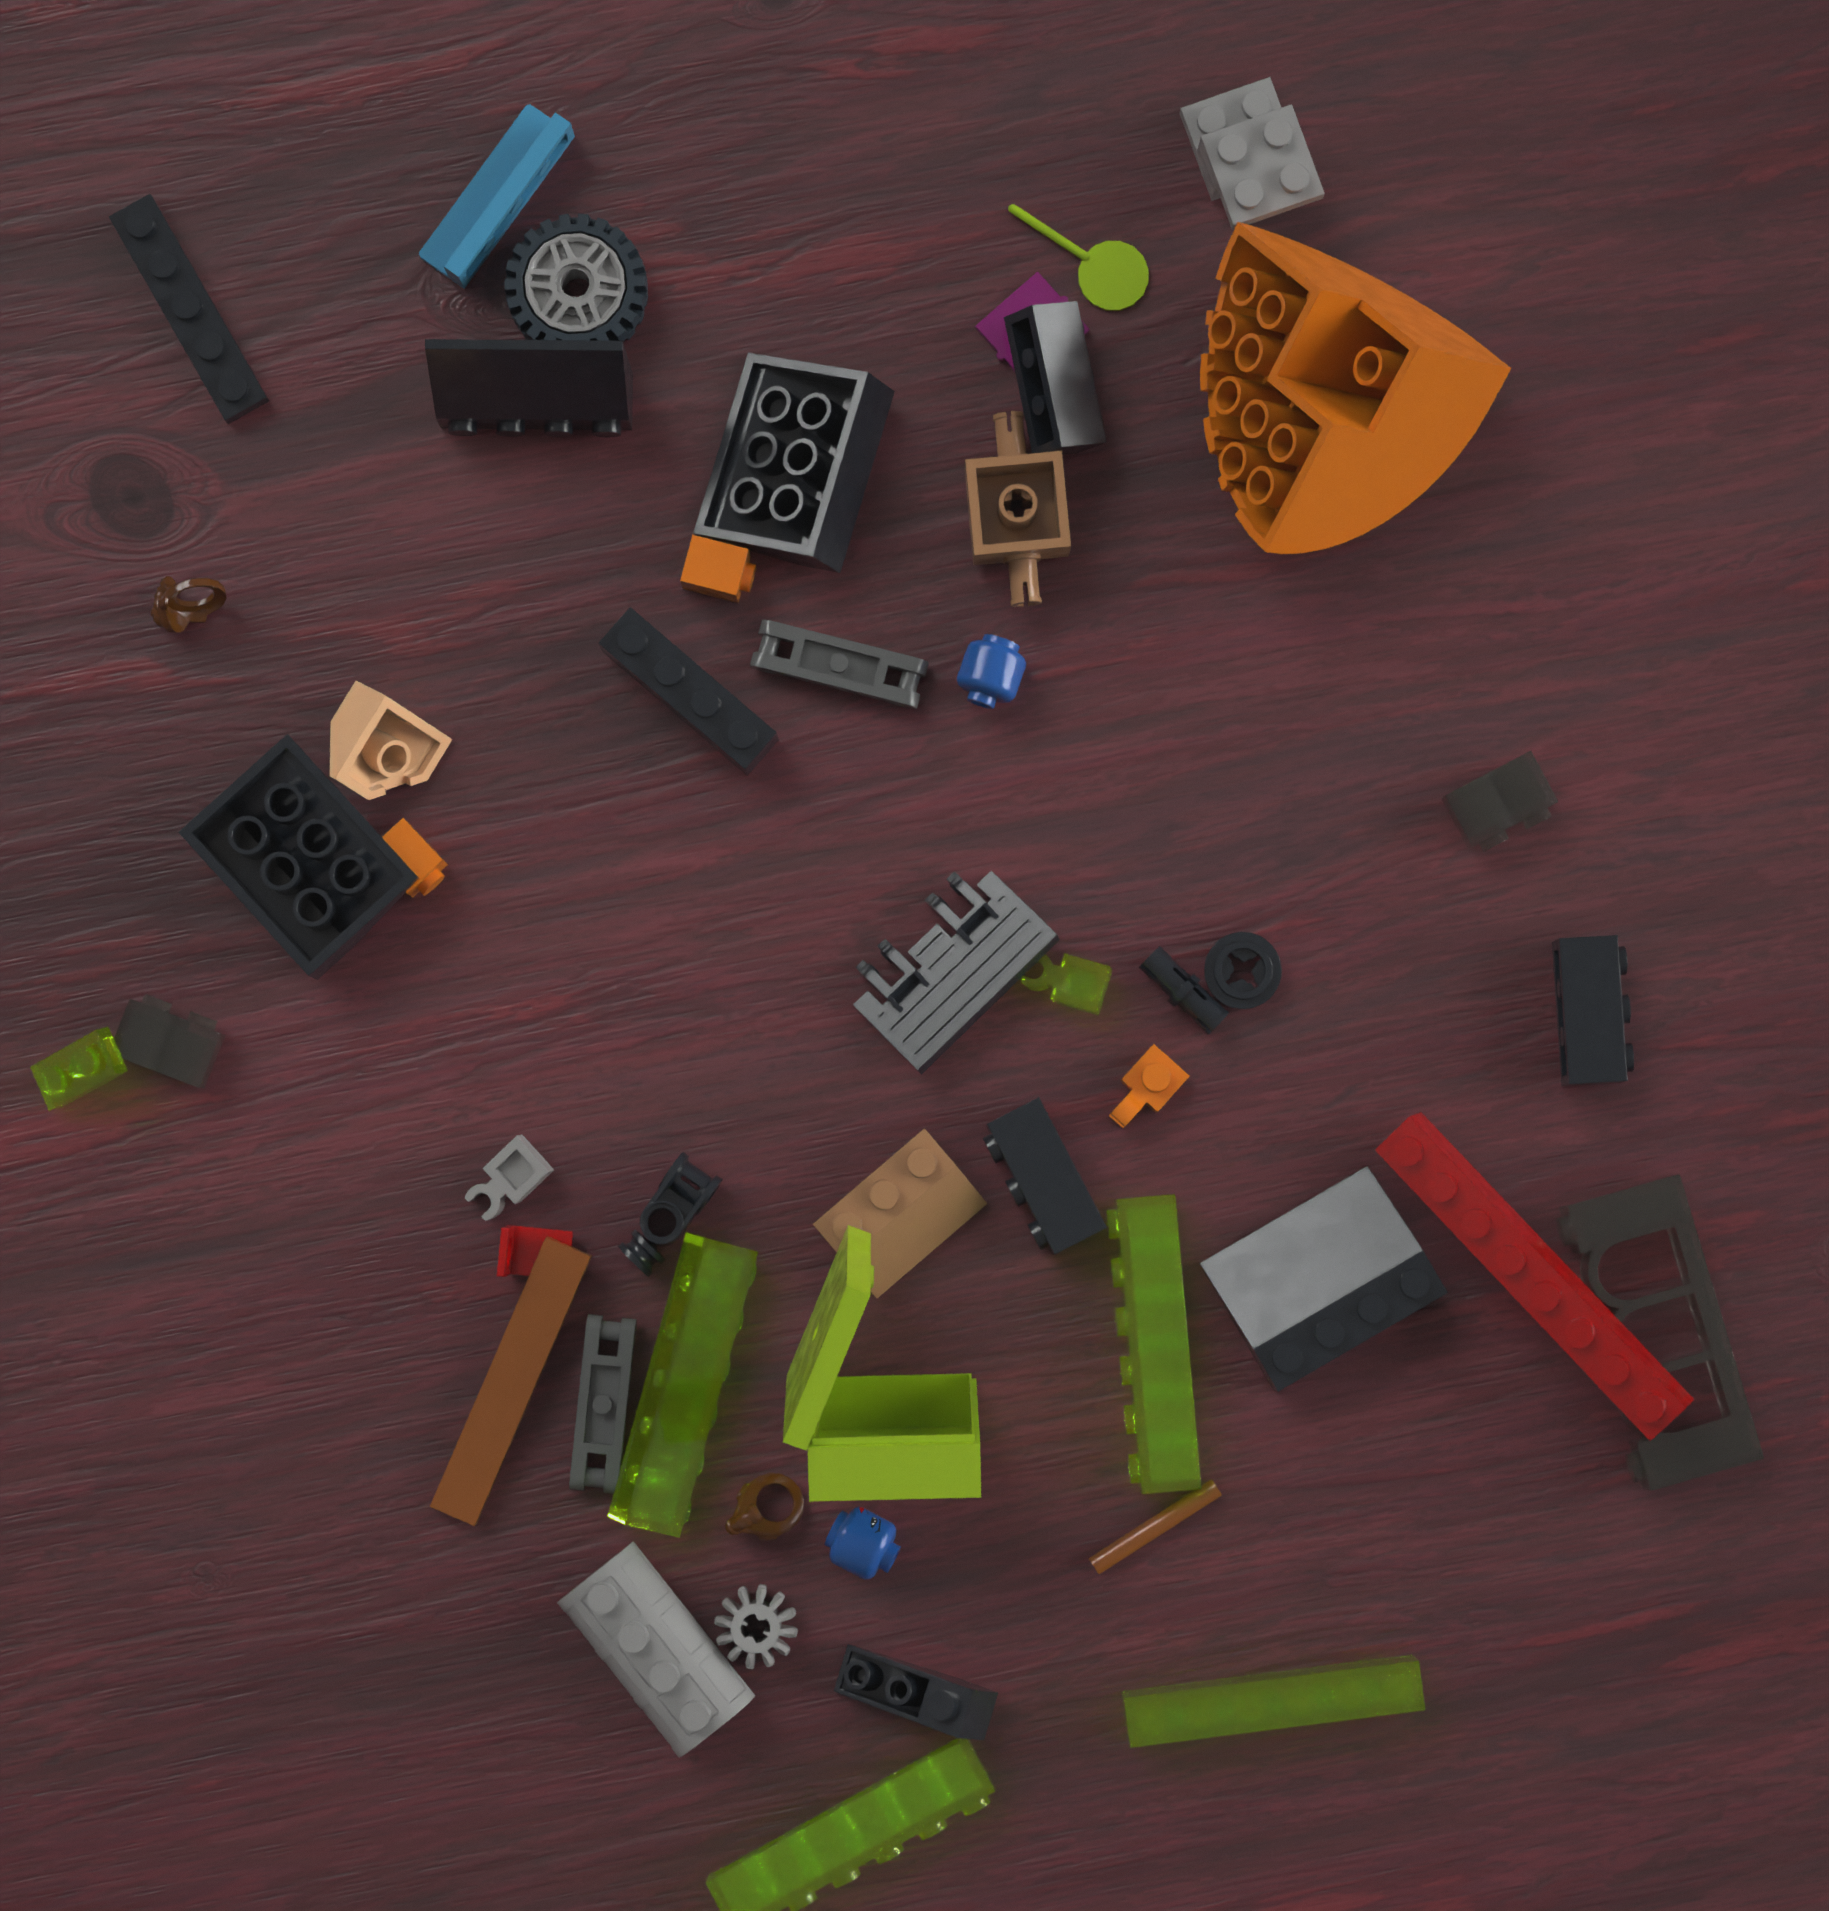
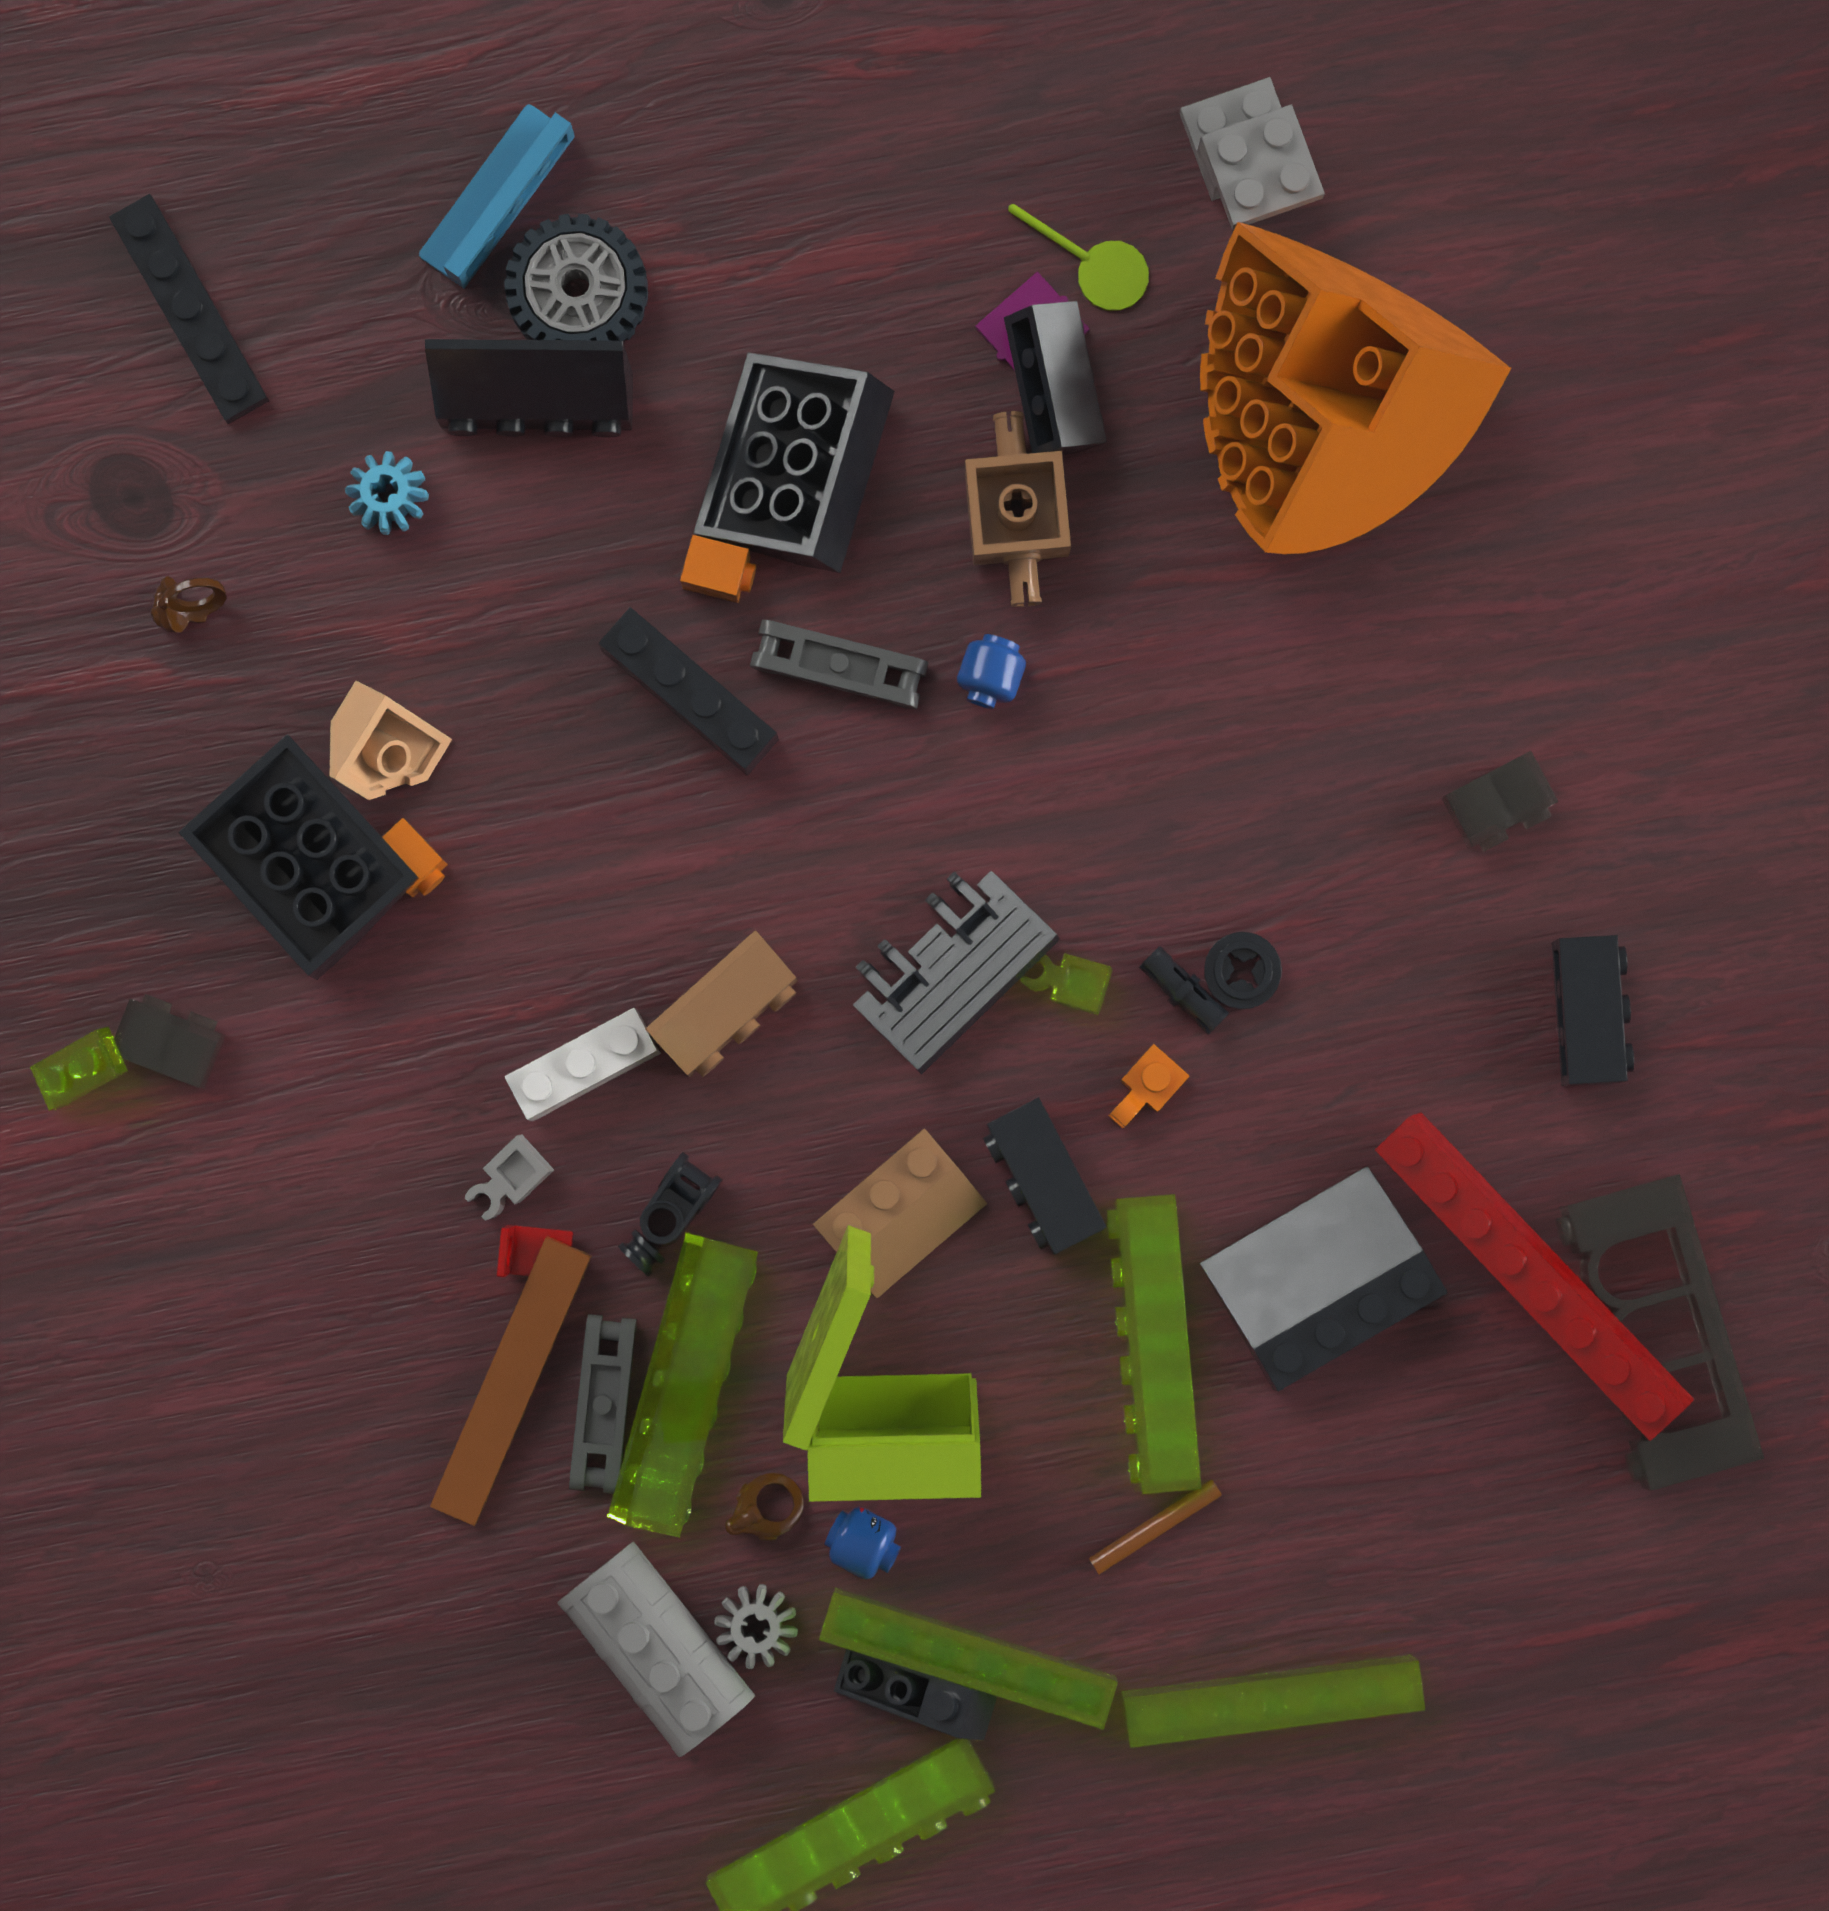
none -> medium azure gear [345,451,429,535]
none -> white brick [504,1008,661,1122]
none -> medium nougat slope [645,930,798,1077]
none -> clear neon green brick [819,1587,1118,1730]

